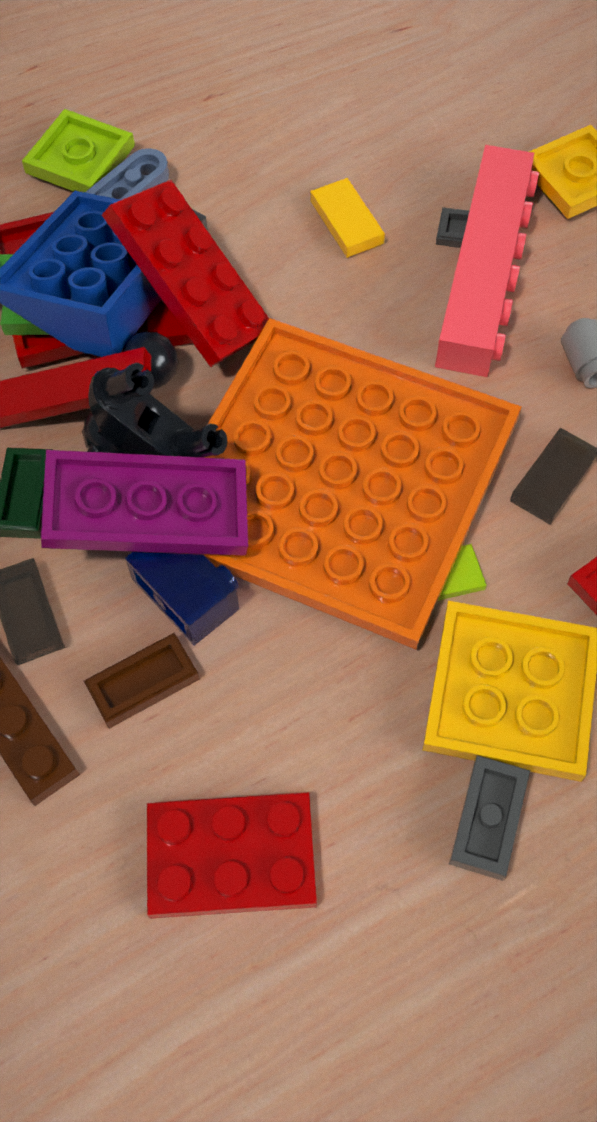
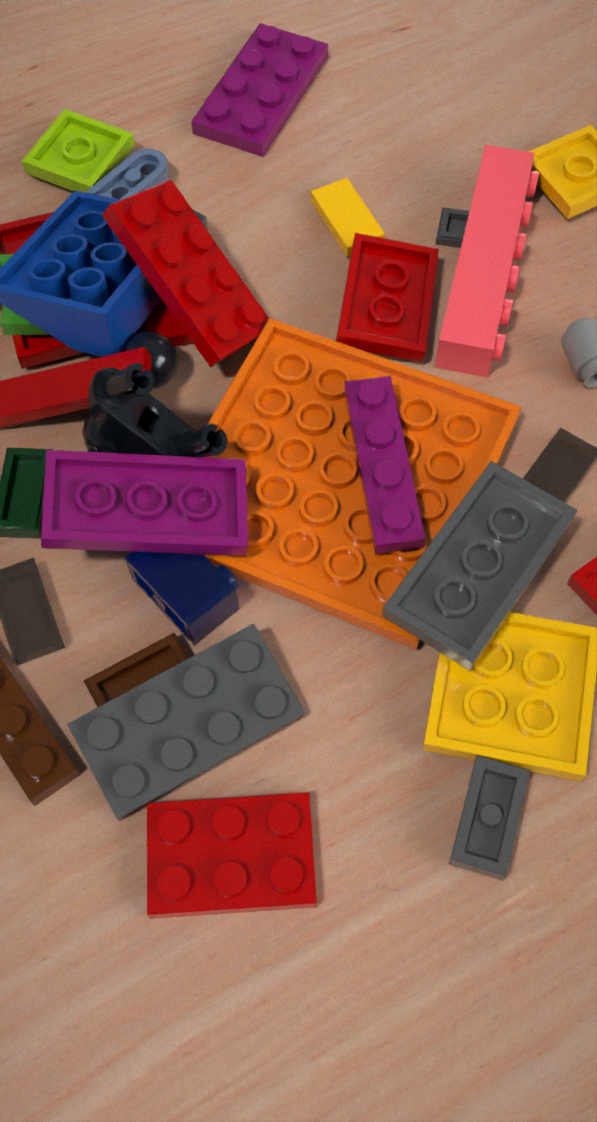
none -> dark grey plate [67,623,305,820]
none -> magenta plate [191,23,328,157]
none -> red plate [336,233,439,362]
none -> magenta plate [344,376,425,554]
none -> dark grey plate [382,461,577,671]

